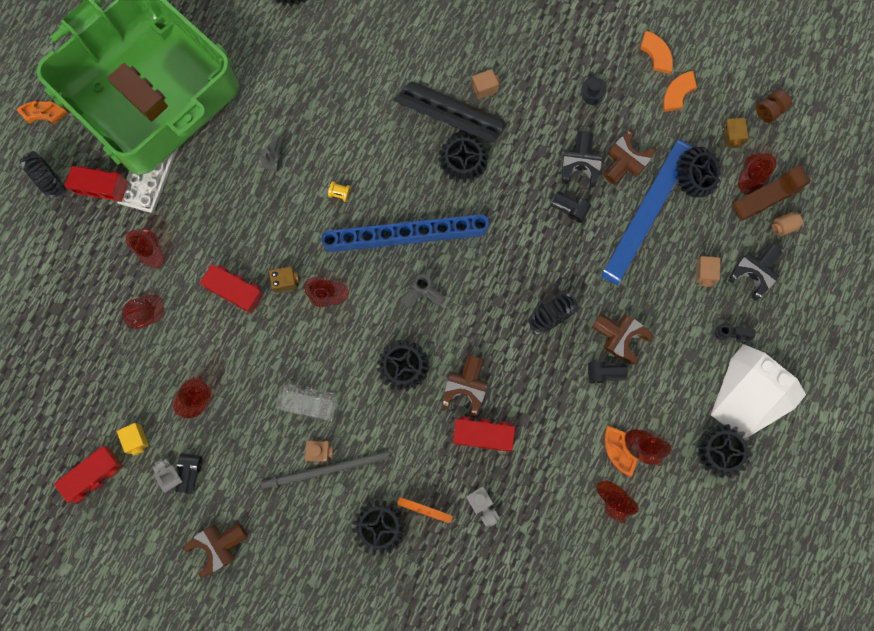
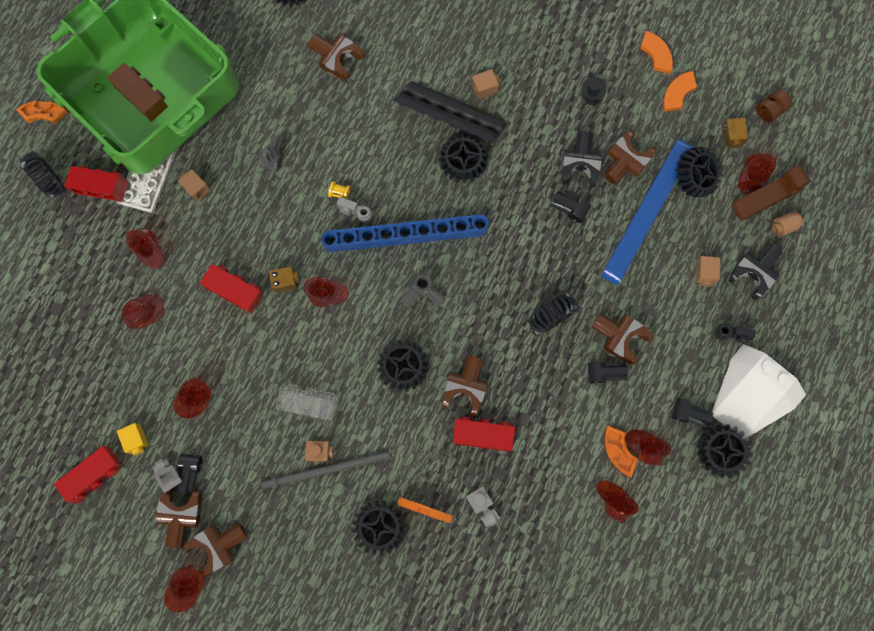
none -> reddish brown connector [156,488,202,548]
none -> clear red piece [164,564,204,612]
none -> medium nougat brick [178,169,210,202]
none -> reddish brown connector [308,34,365,81]
none -> light grey plate [337,197,372,223]
none -> black piece [671,398,714,429]

